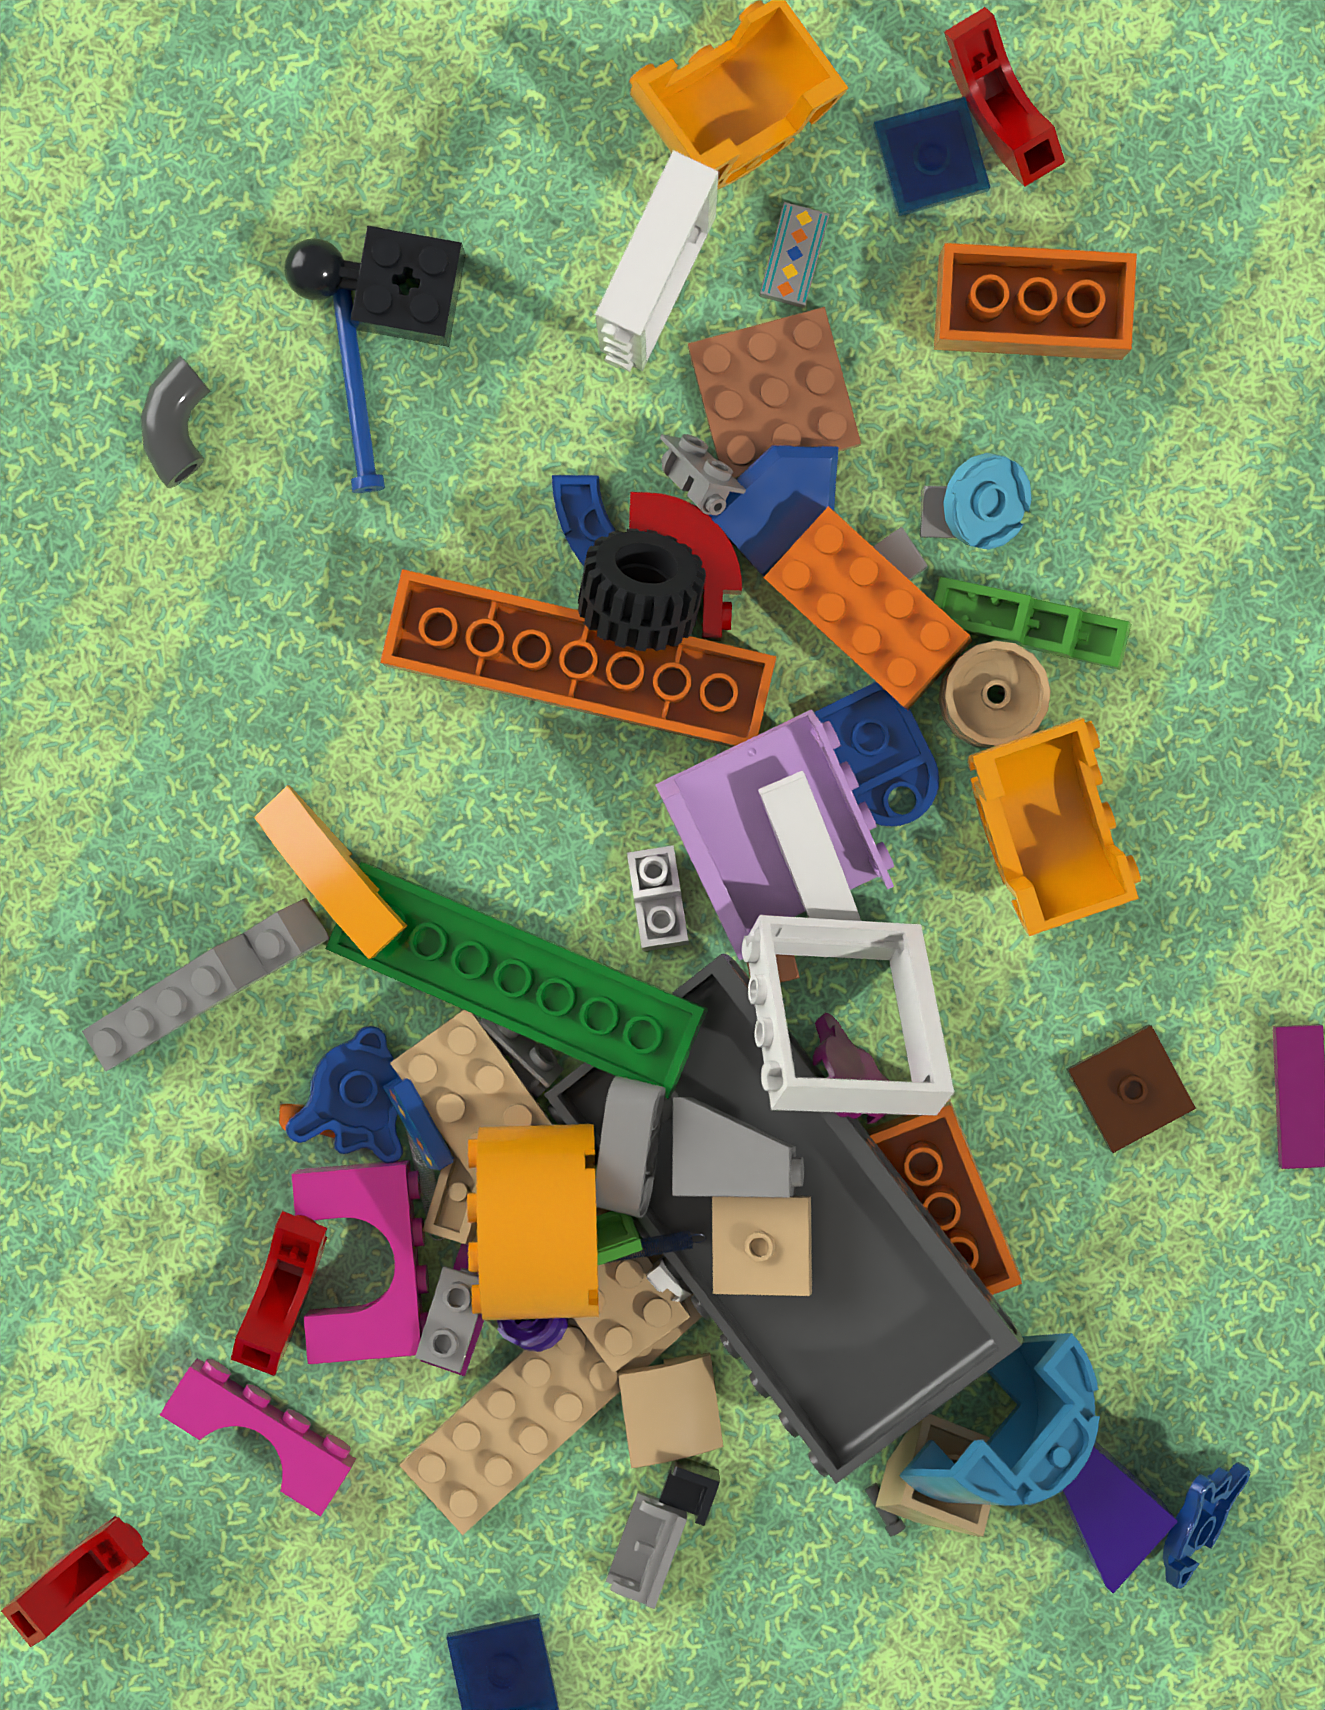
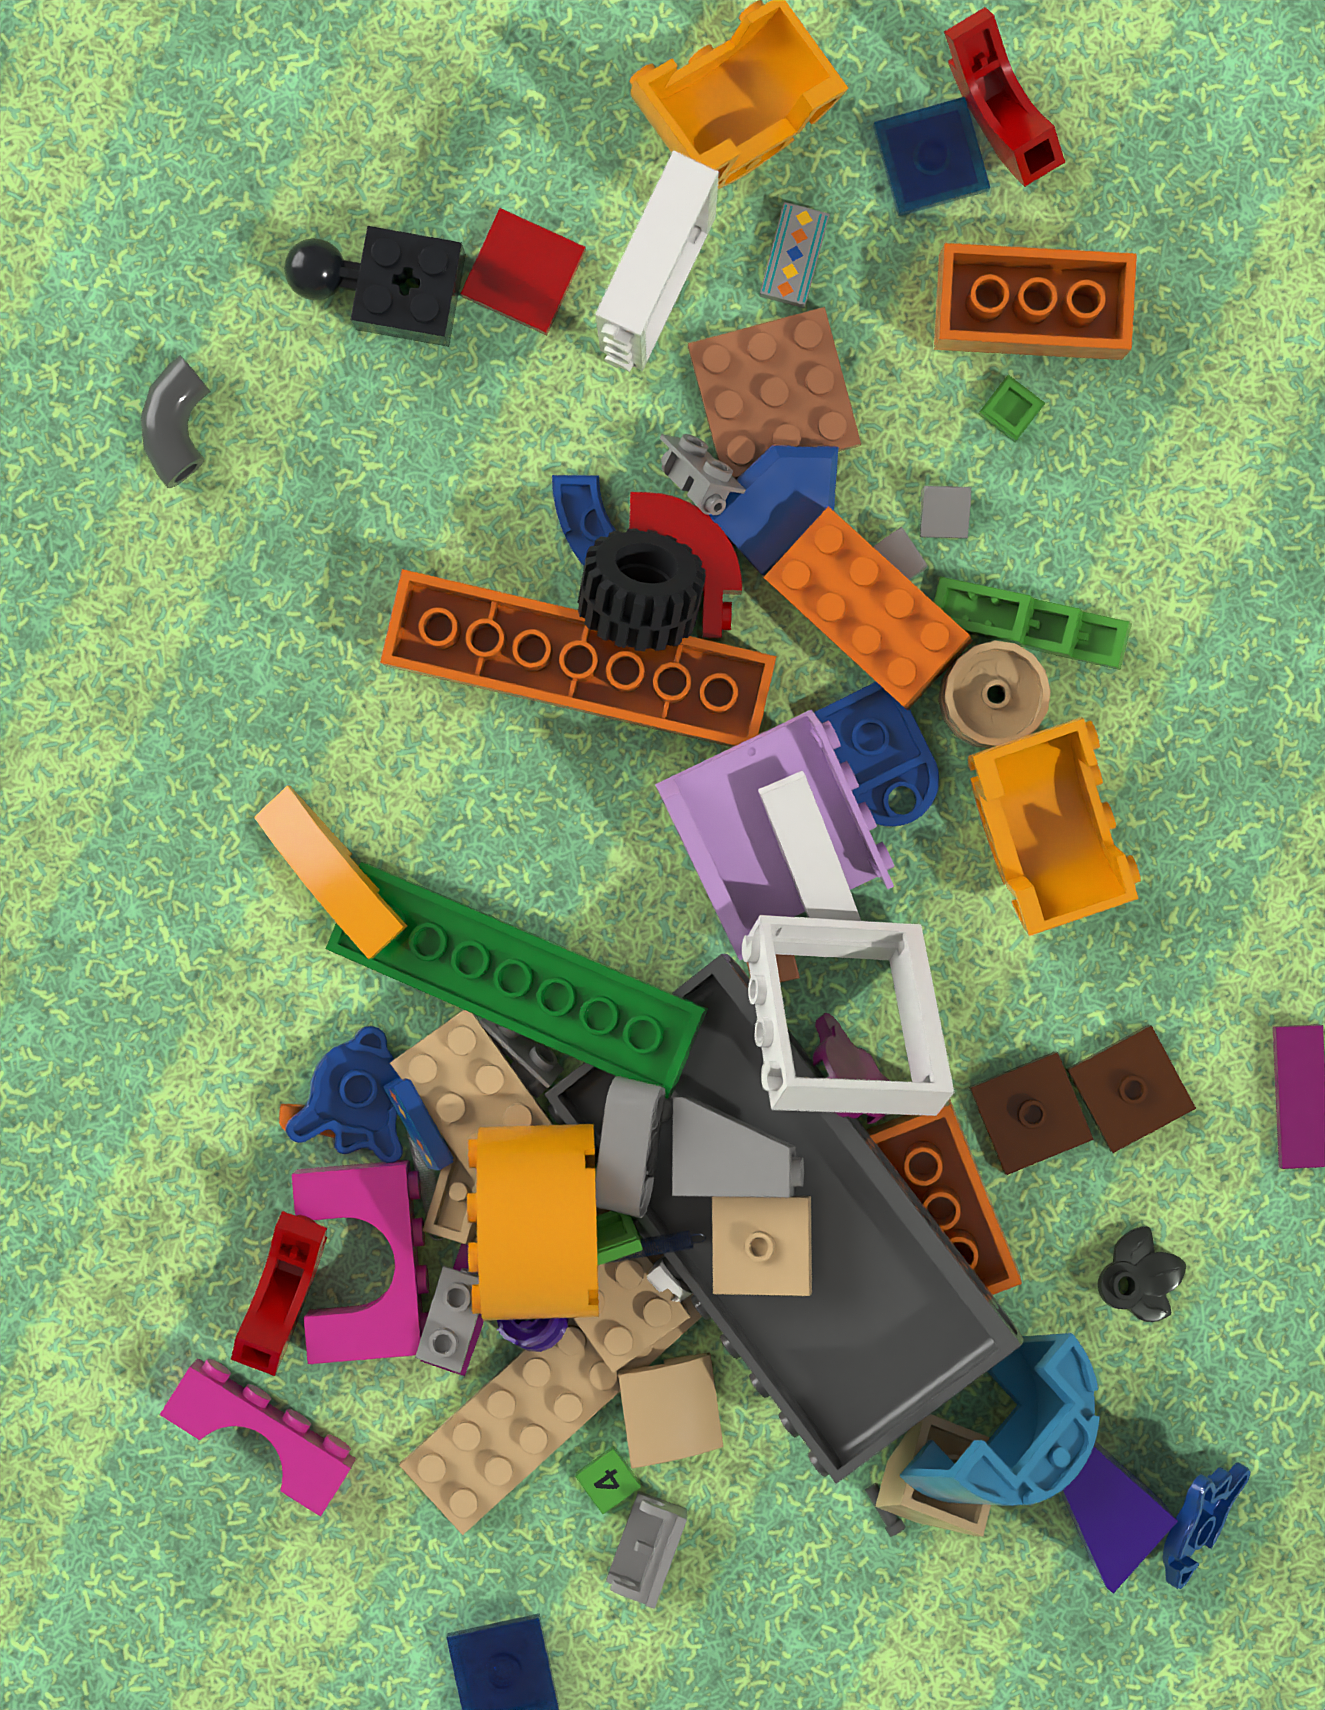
red arch [1,1516,149,1647] -> none
light grey arch [82,898,330,1071] -> none
blue bar [333,289,385,493] -> none
white slope [627,845,689,952] -> none
black panel [659,1458,720,1526] -> none
medium azure tile [943,453,1032,550] -> none
none -> red tile [460,208,586,336]
none -> bright green tile [575,1446,641,1514]
none -> reddish brown plate [969,1051,1094,1175]
none -> bright green tile [978,375,1045,442]
none -> pearl dark grey plate [1098,1226,1186,1322]

